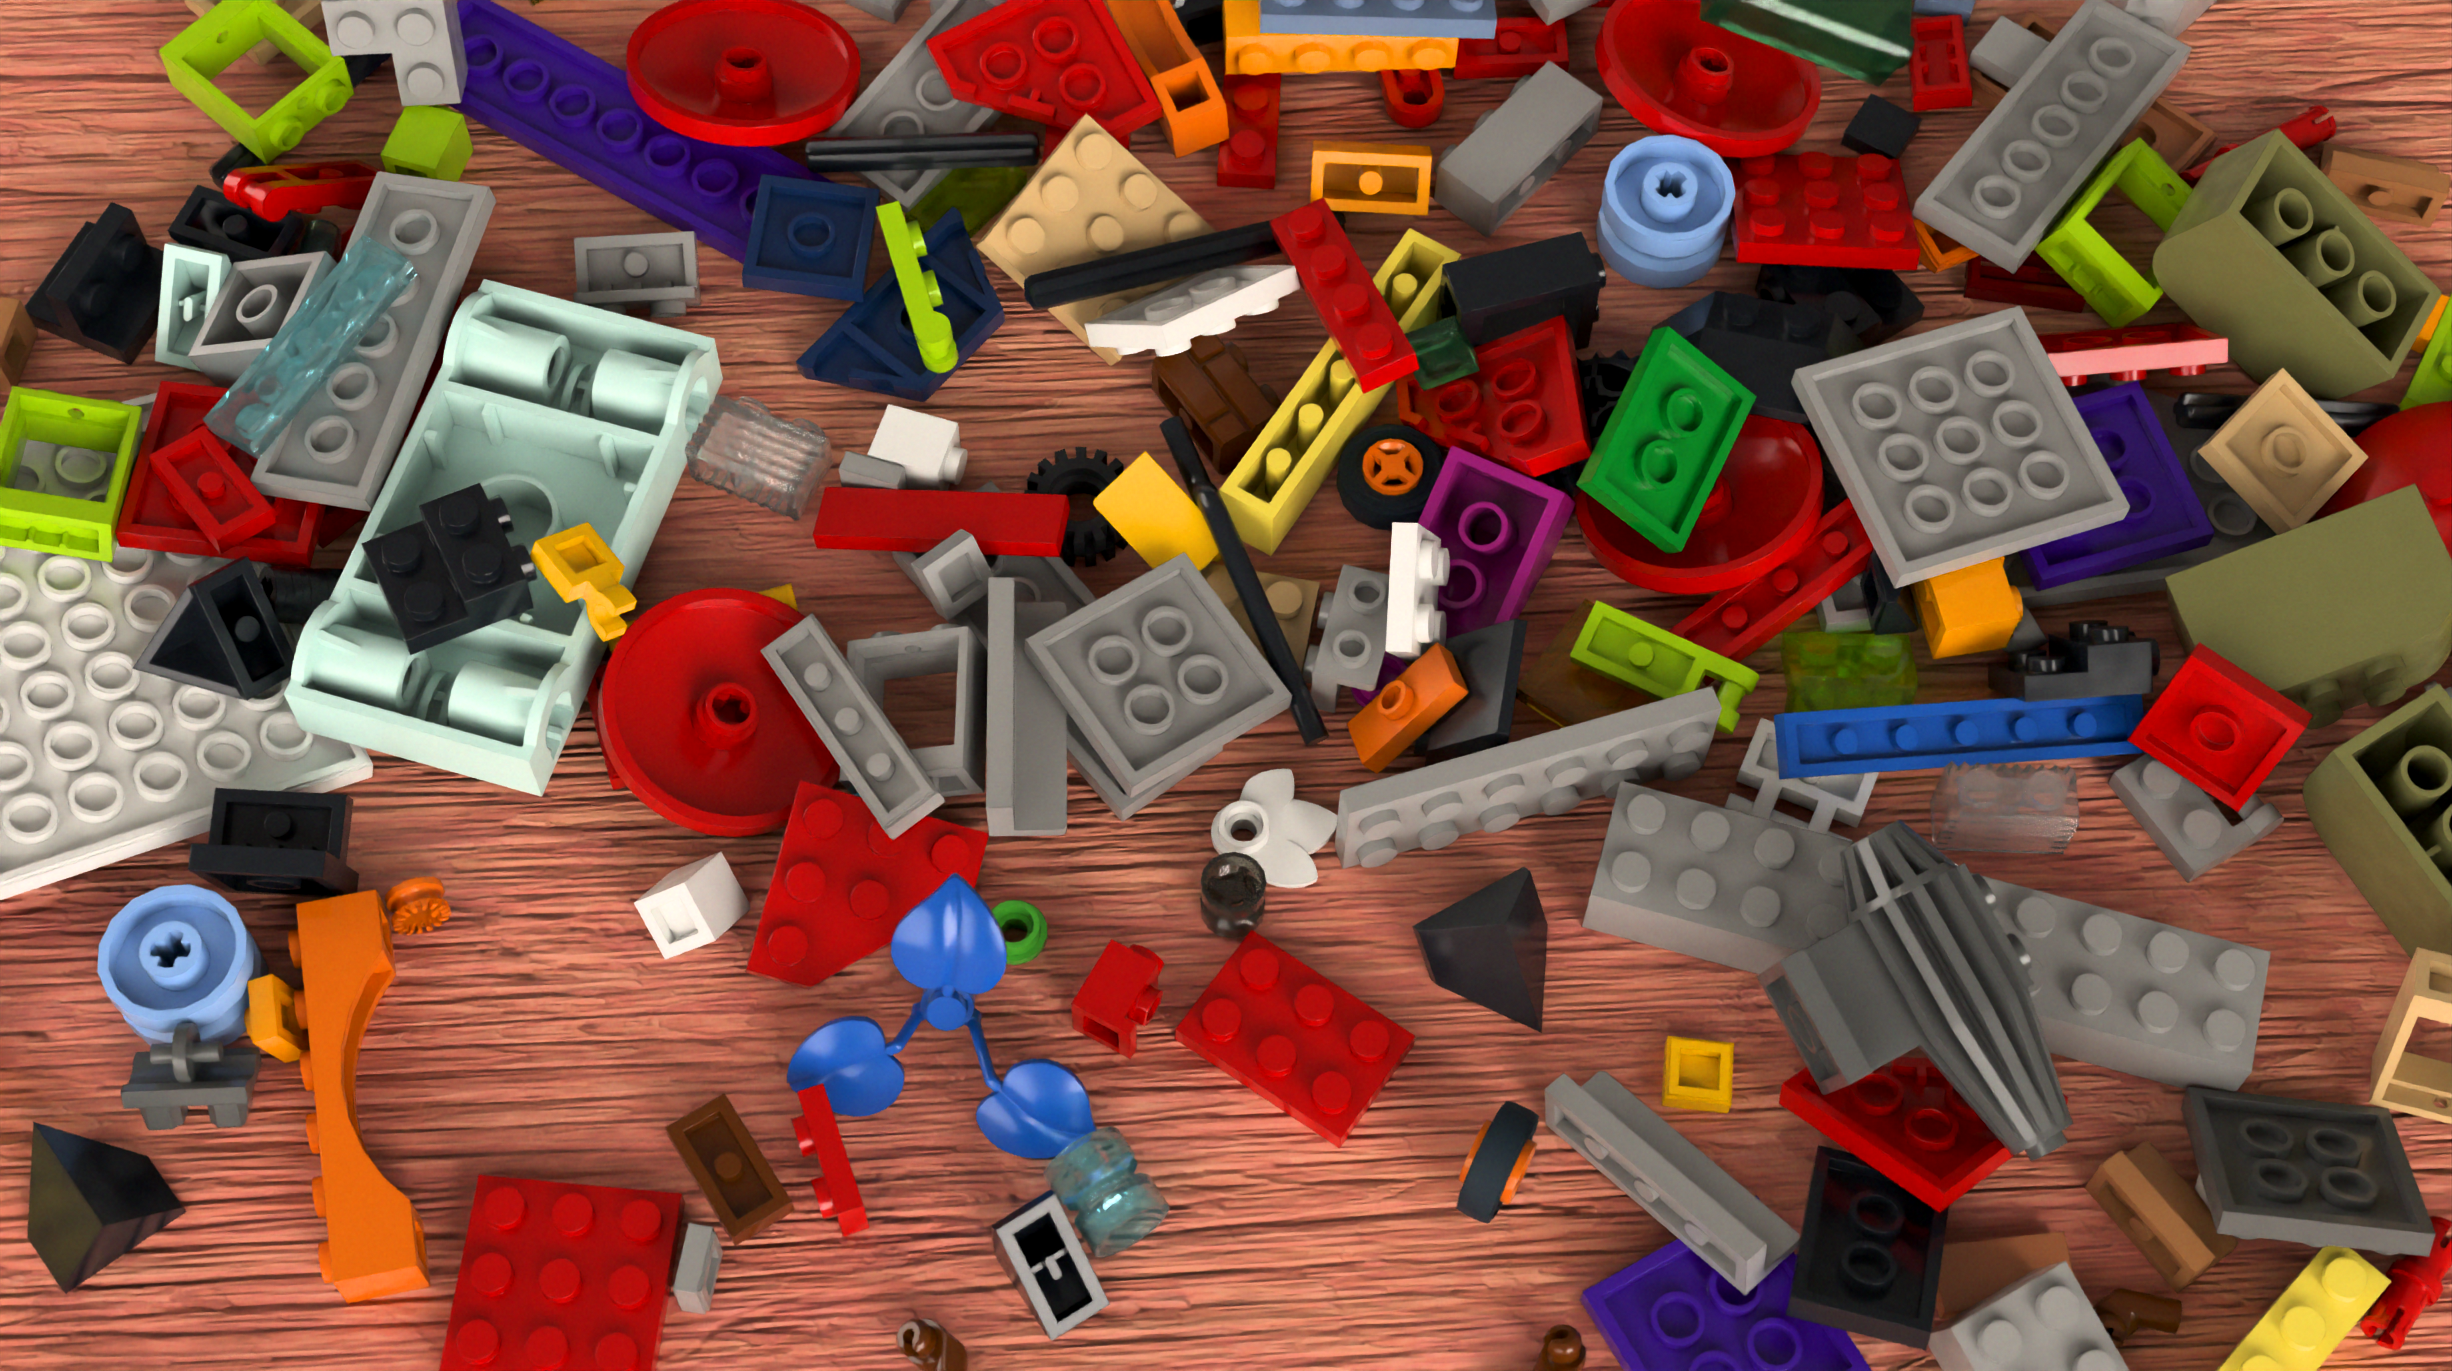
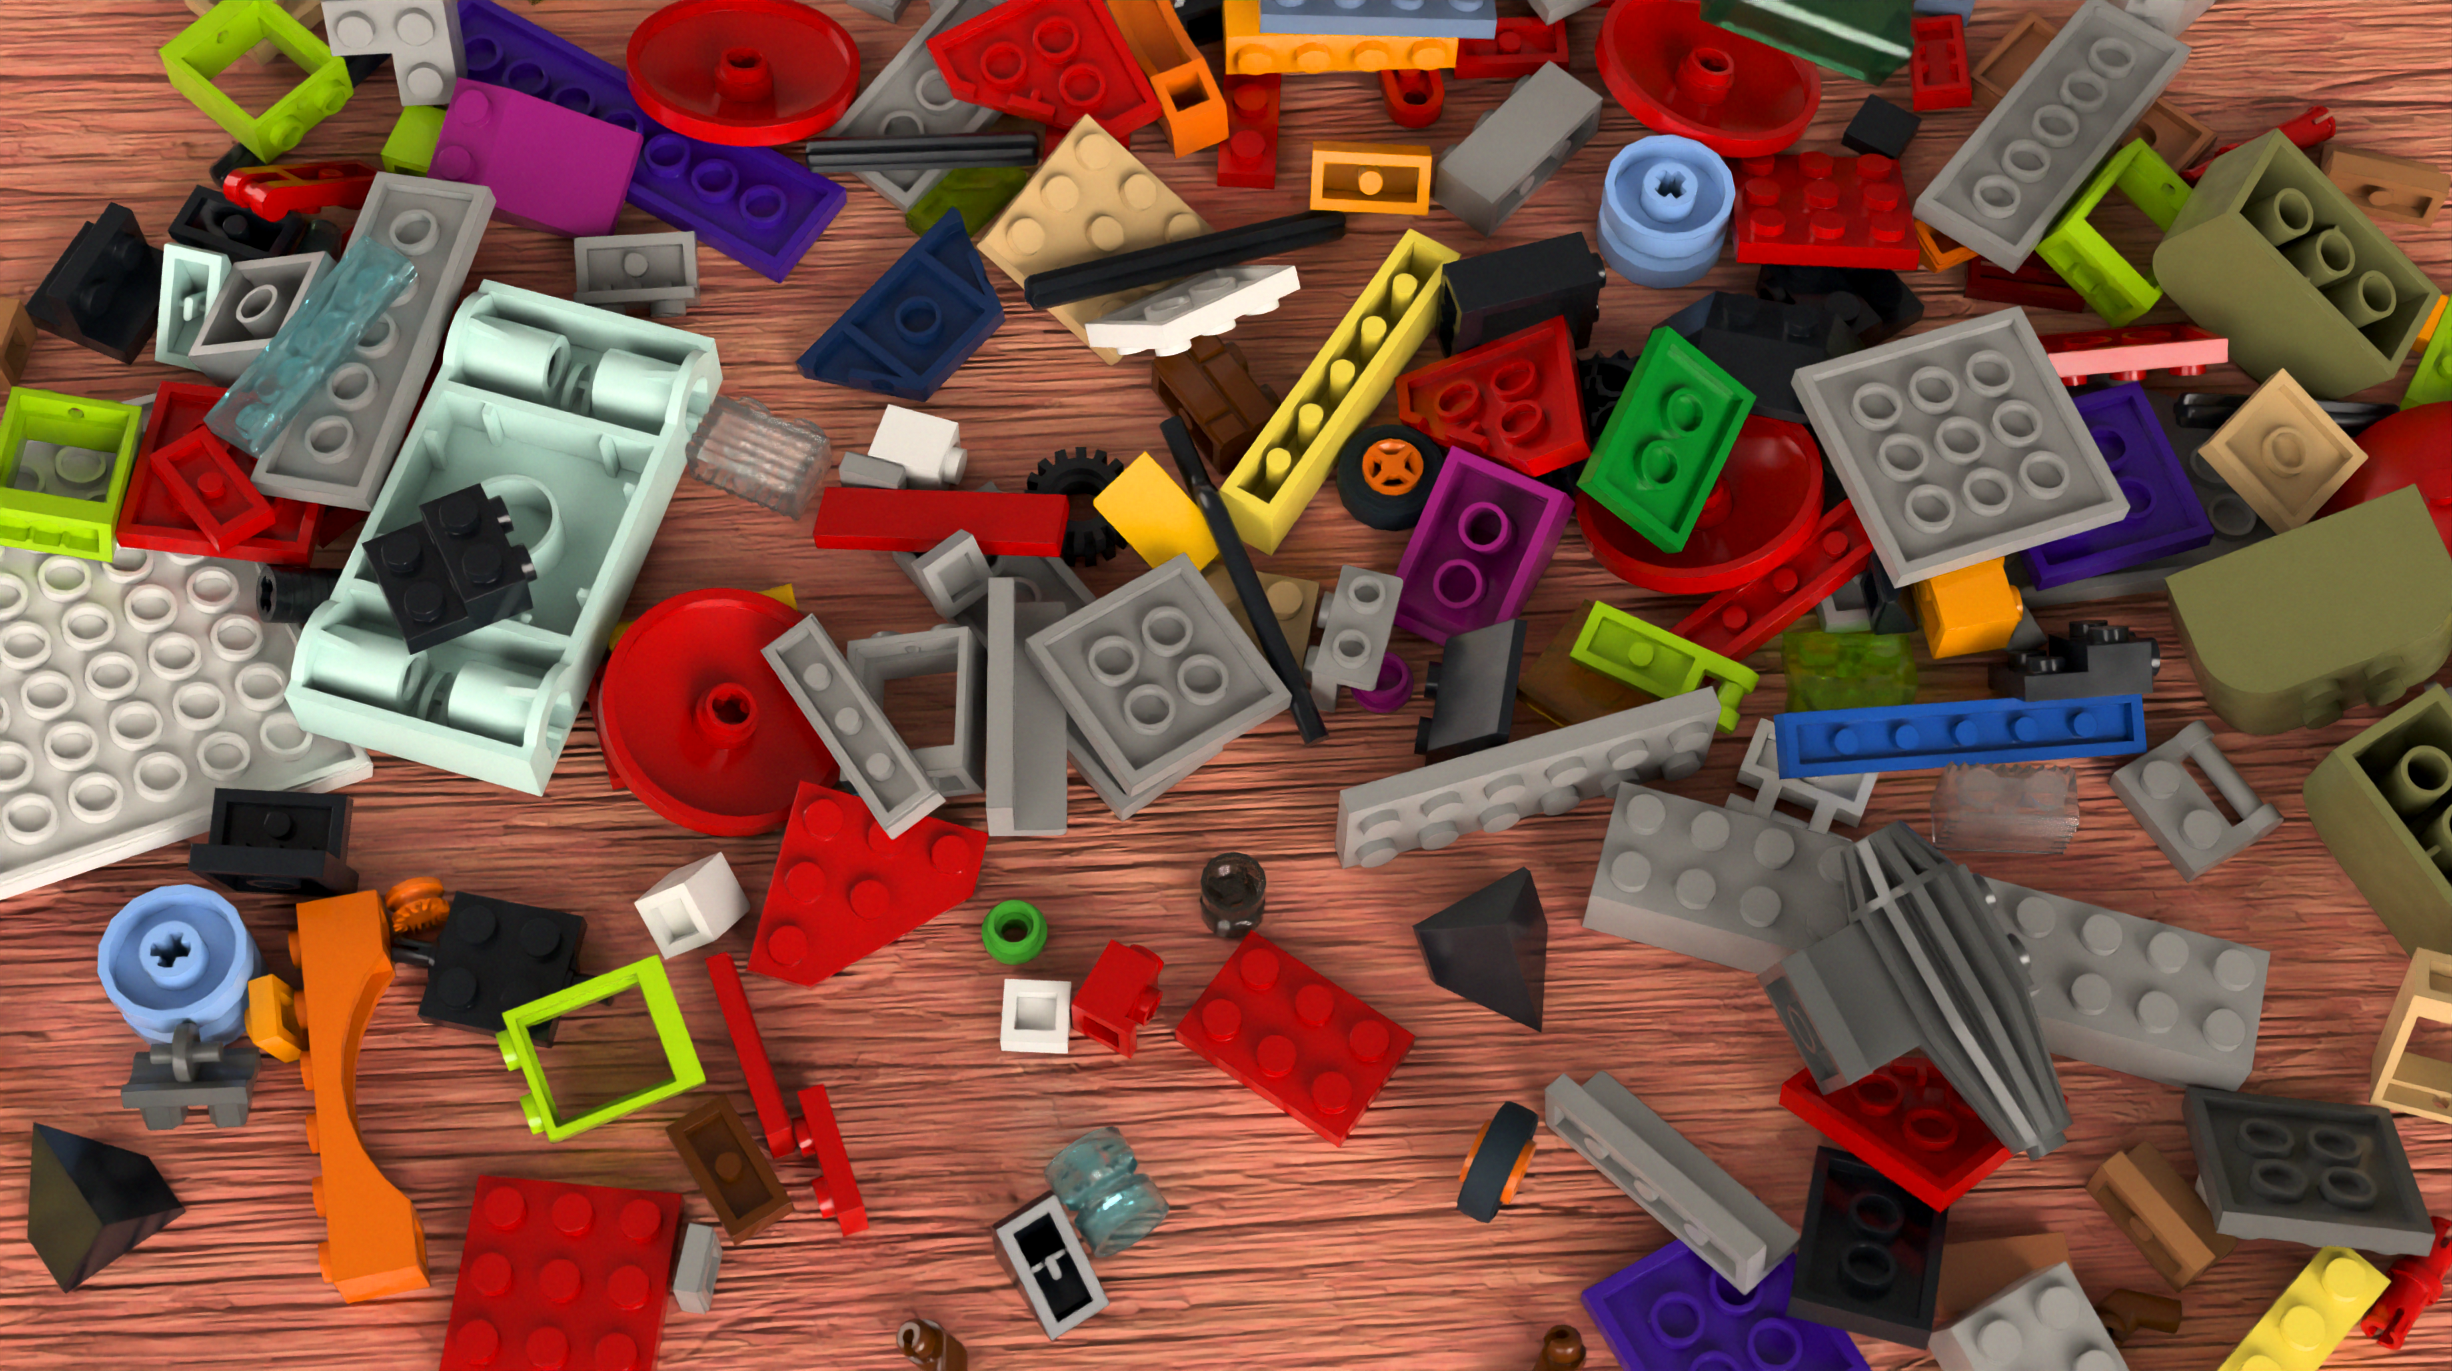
black slope [132,556,295,701] -> none
yellow plate [530,522,637,642] -> none
dark blue plate [742,174,880,302] -> none
blue plant [787,873,1097,1158] -> none
lime plate [876,200,958,373] -> none
white plate [1211,769,1338,888] -> none
red plate [1269,197,1420,394] -> none
orange plate [1346,642,1469,774] -> none
white plate [1386,522,1450,663] -> none
clear green tile [1405,315,1480,391] -> none
yellow tile [1661,1036,1734,1114] -> none
light grey tile [1968,15,2050,88] -> none
red plate [2127,642,2313,812] -> none
none -> black plate [391,891,614,1049]
none -> magenta slope [426,77,644,239]
none -> lime window [495,954,706,1145]
none -> red tile [704,951,798,1160]
none -> white plate [1000,979,1072,1054]

